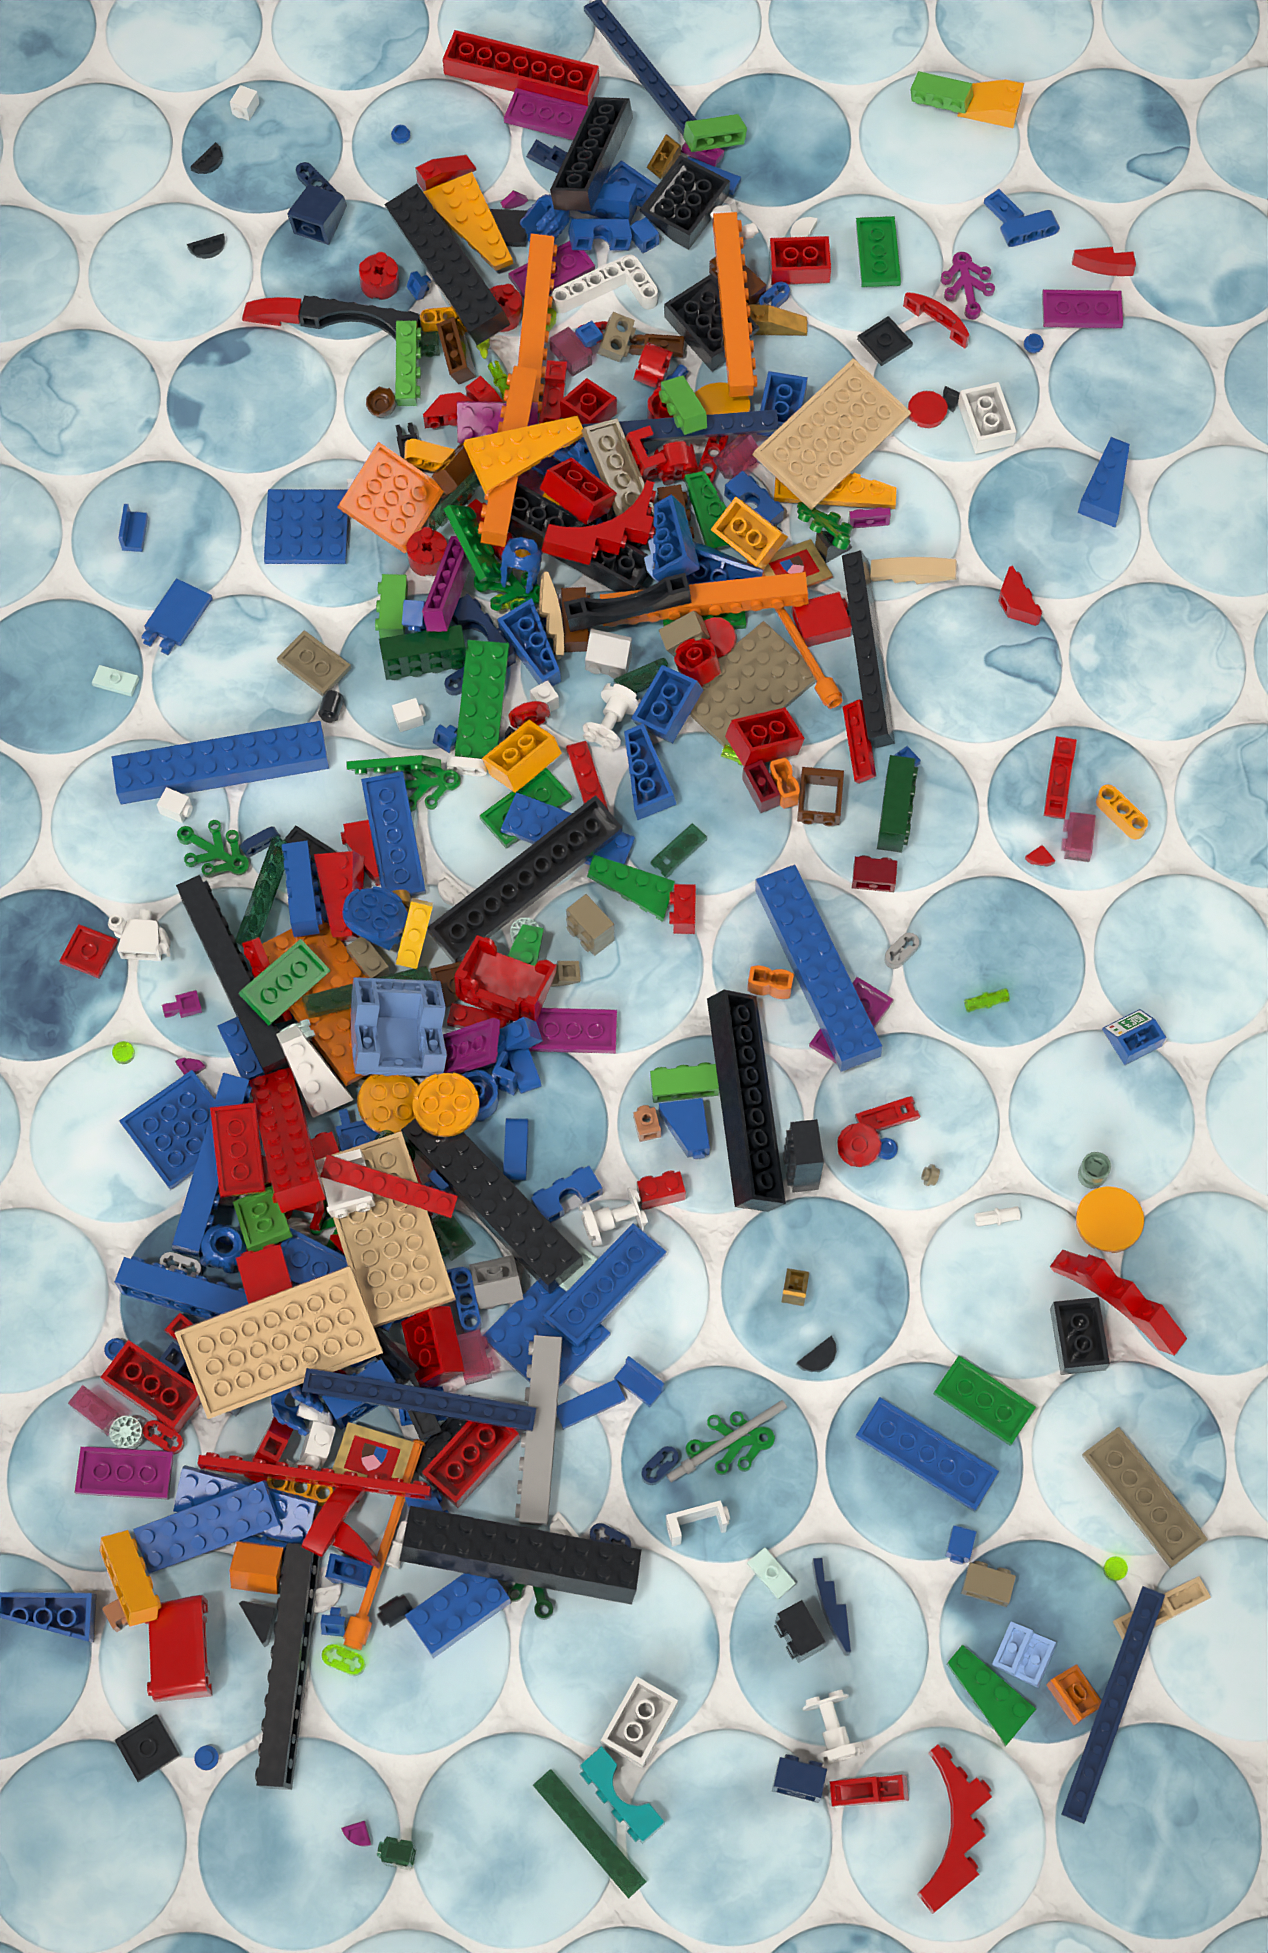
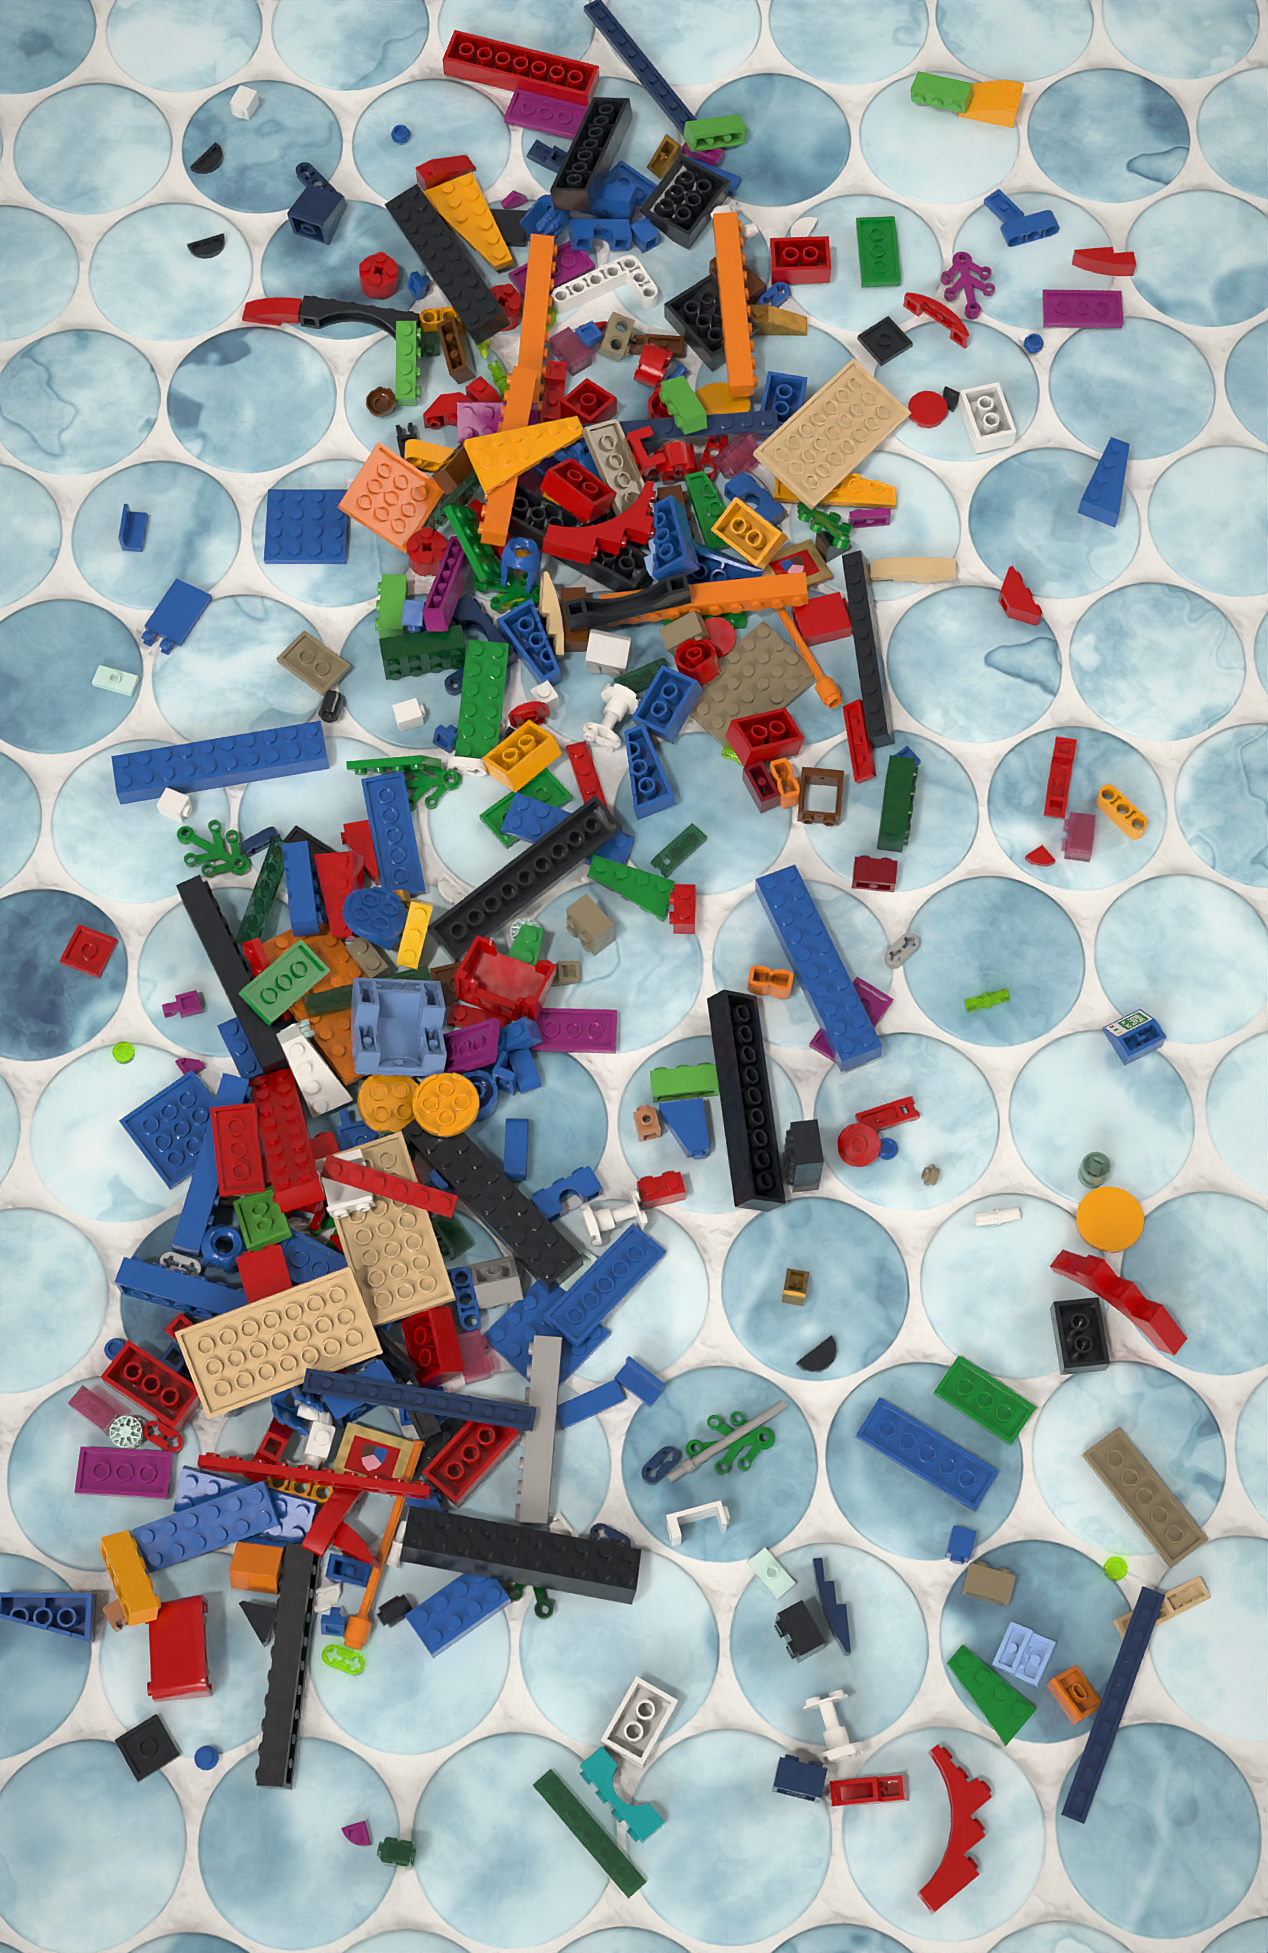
white torso [108,910,171,961] -> none

